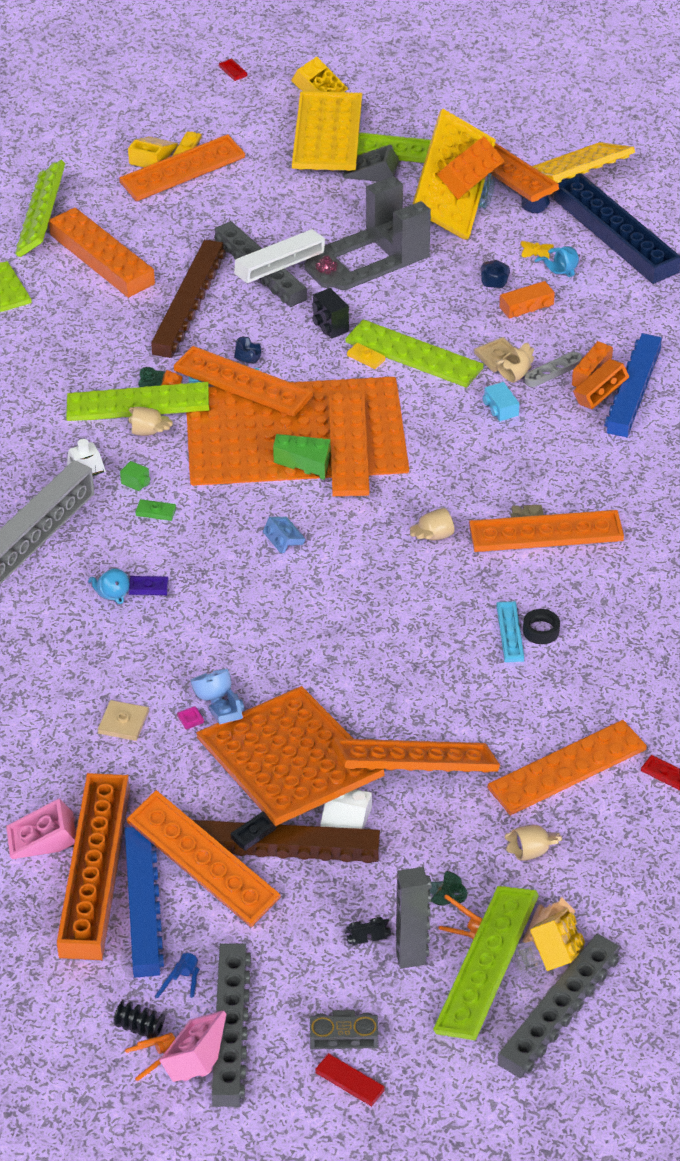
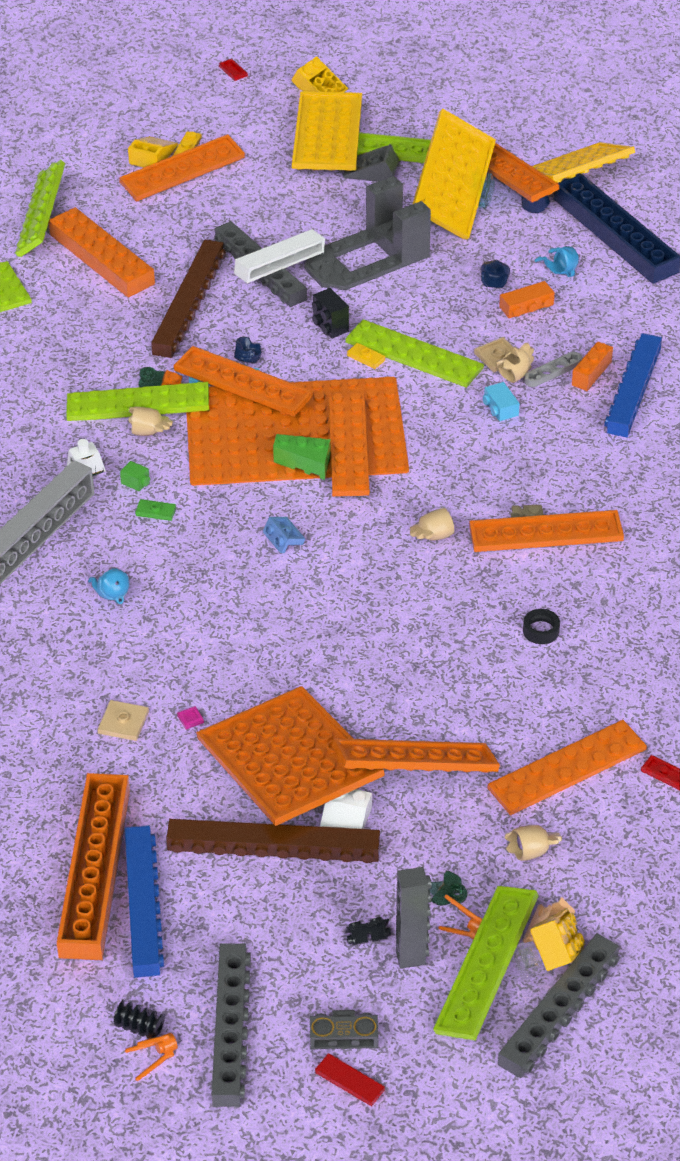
bright pink slope [6,798,76,859] -> none
orange plate [127,790,281,928] -> none
dark purple plate [128,576,169,596] -> none
blue plant [155,953,200,998] -> none
bright pink slope [160,1010,226,1082] -> none
light blue cylinder [191,669,232,704] -> none
medium blue bracket [209,689,244,724] -> none
black plate [230,811,277,851] -> none
clear pink plant [316,256,337,274] -> none
orange brick [437,136,505,199] -> none
medium azure tile [496,601,524,662] -> none
yellow piece [521,241,554,259] -> none
orange brick [573,359,629,409] -> none

